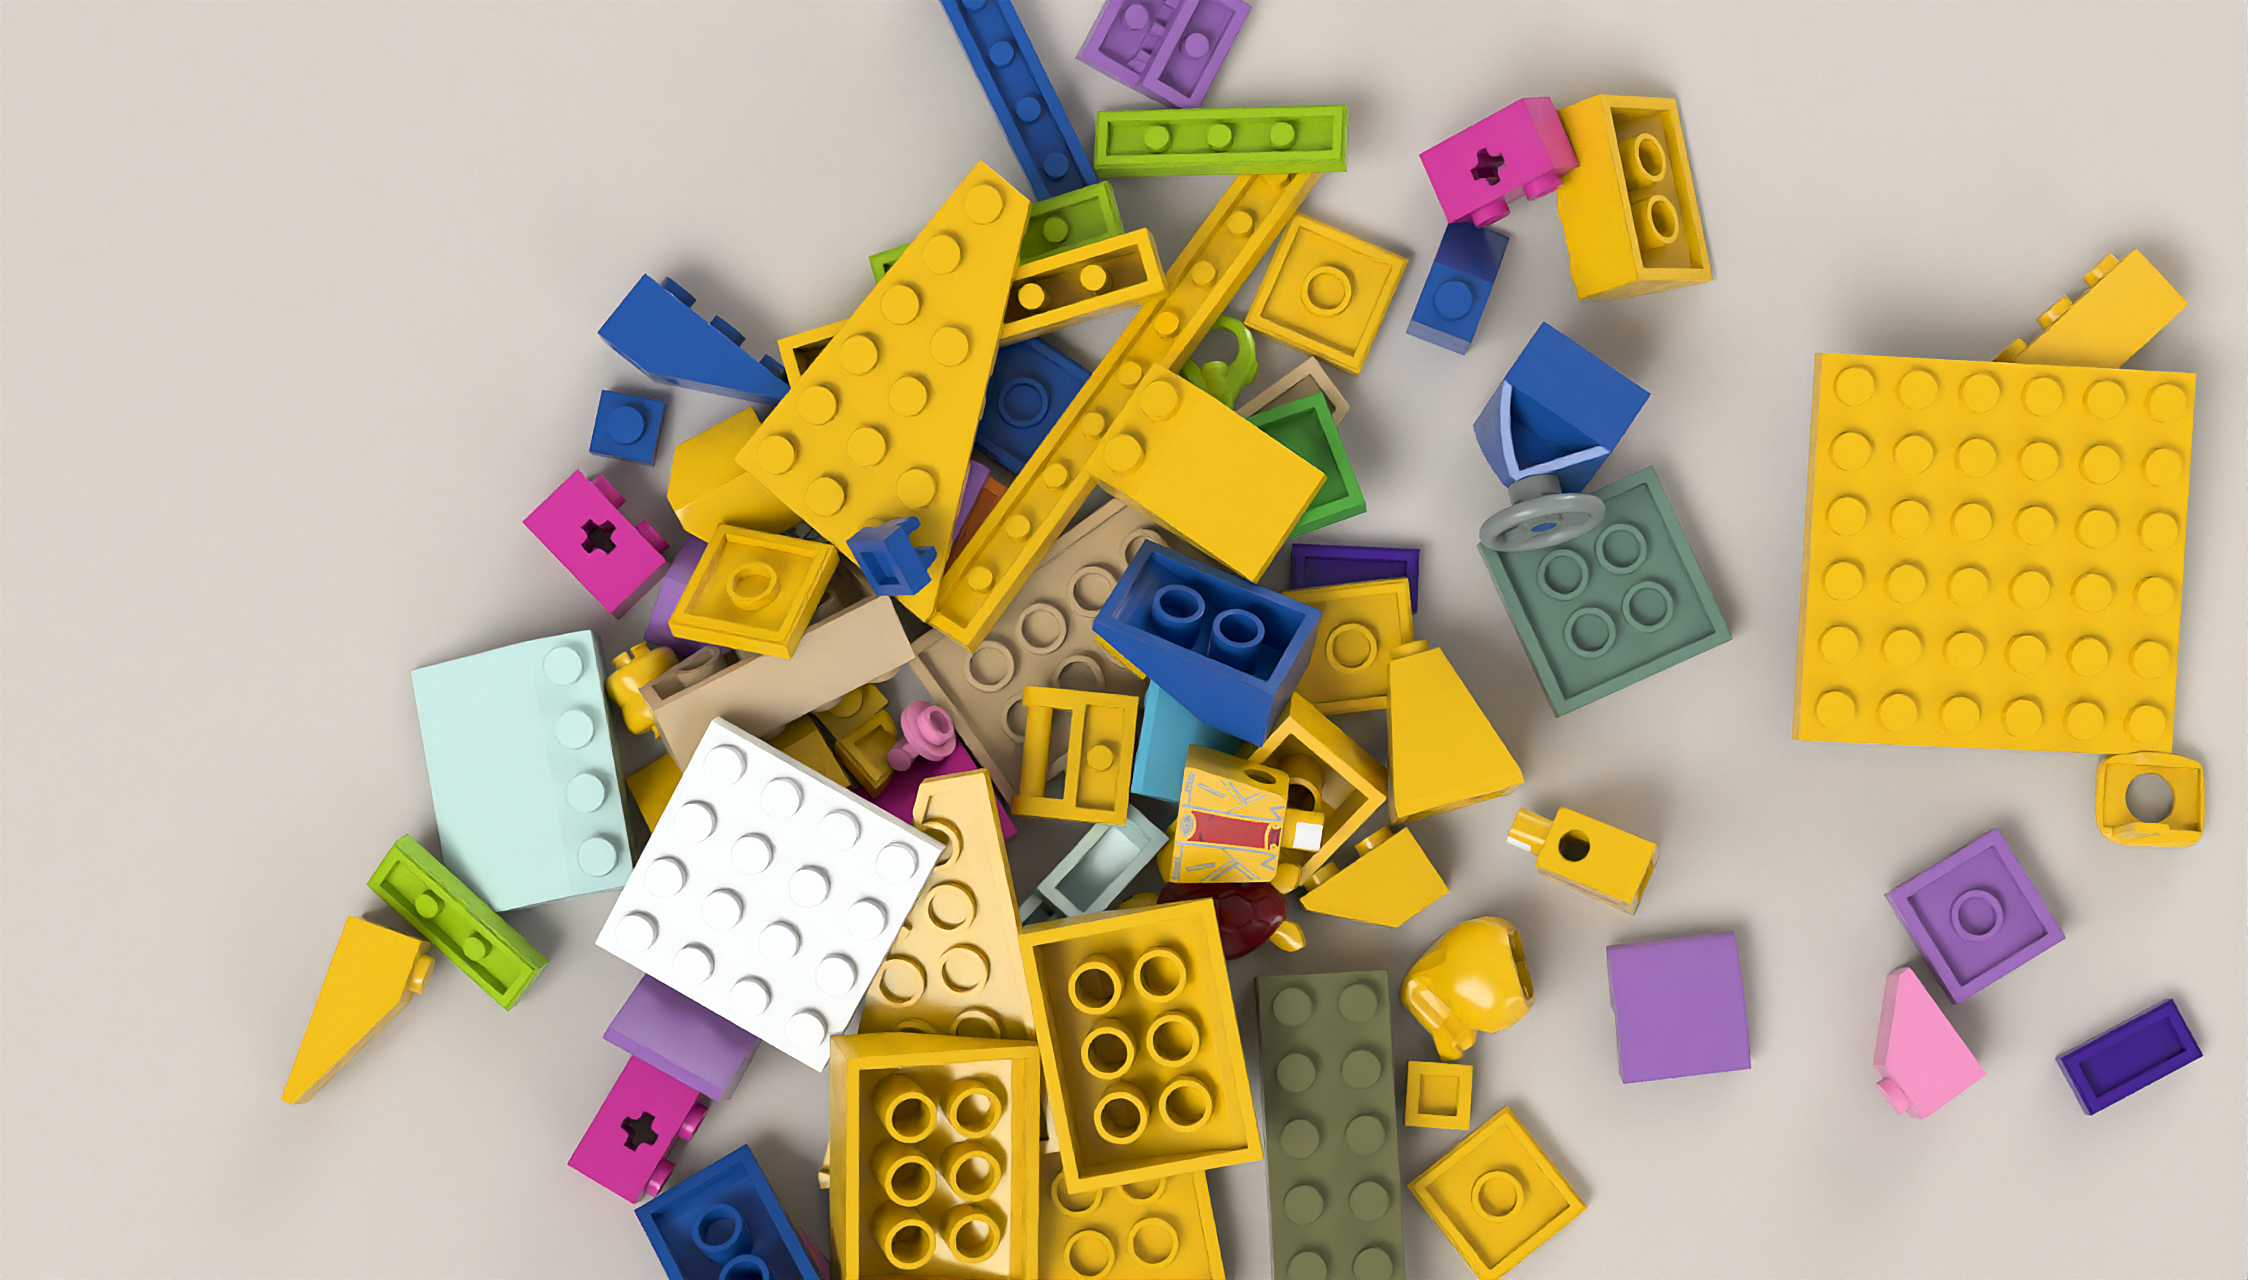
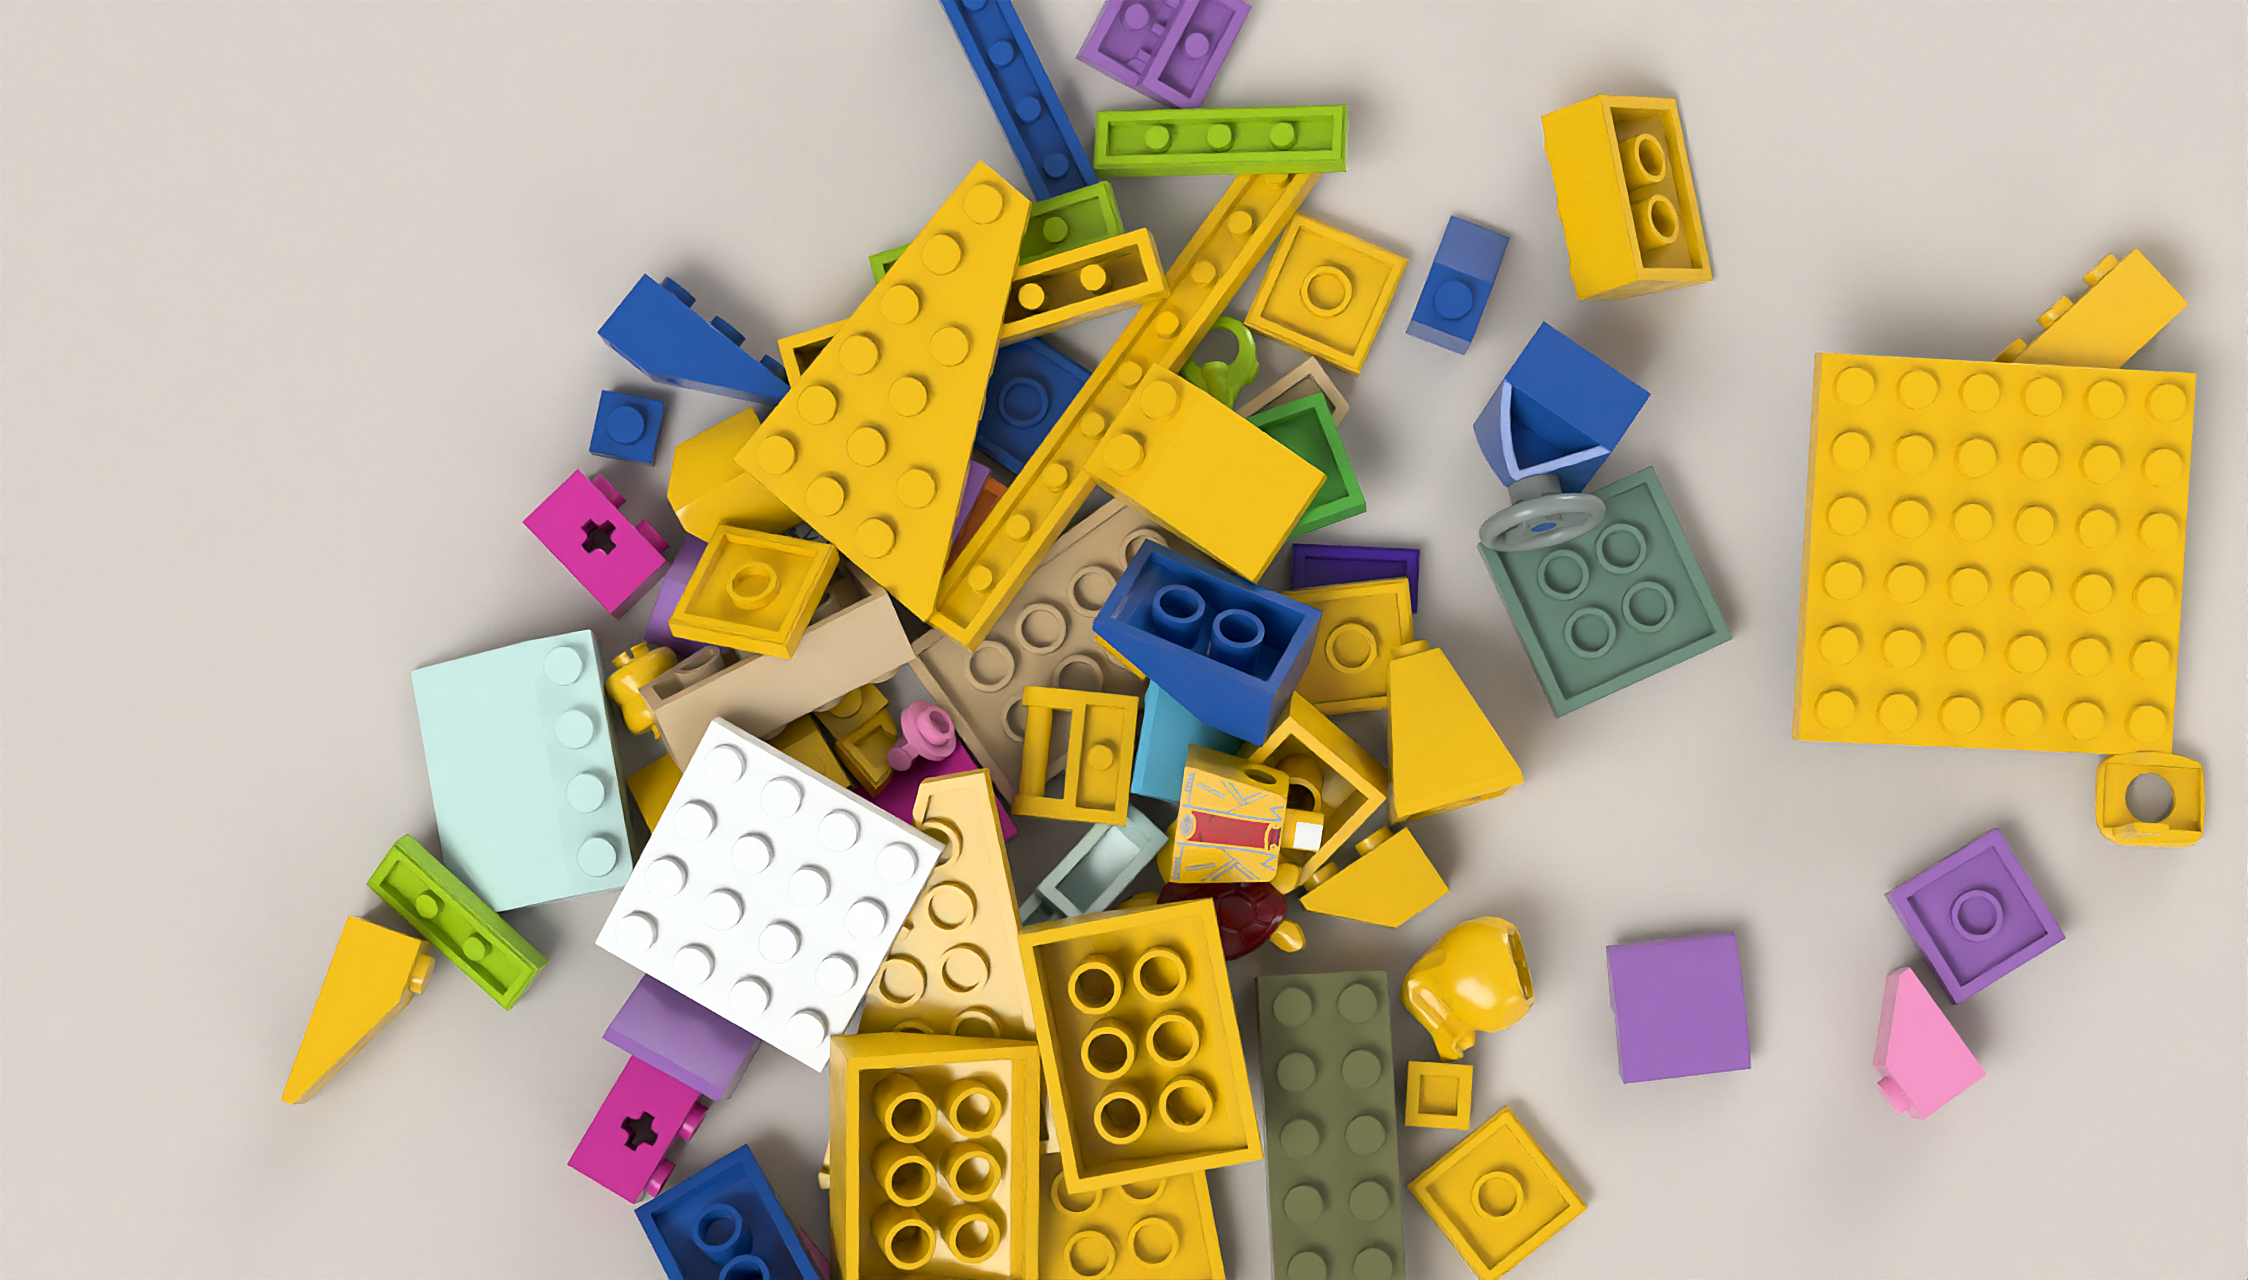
blue tile [846,516,937,596] -> none
dark pink brick [1419,97,1580,228] -> none
yellow torso [1506,806,1659,916] -> none
dark purple tile [2055,999,2203,1116] -> none

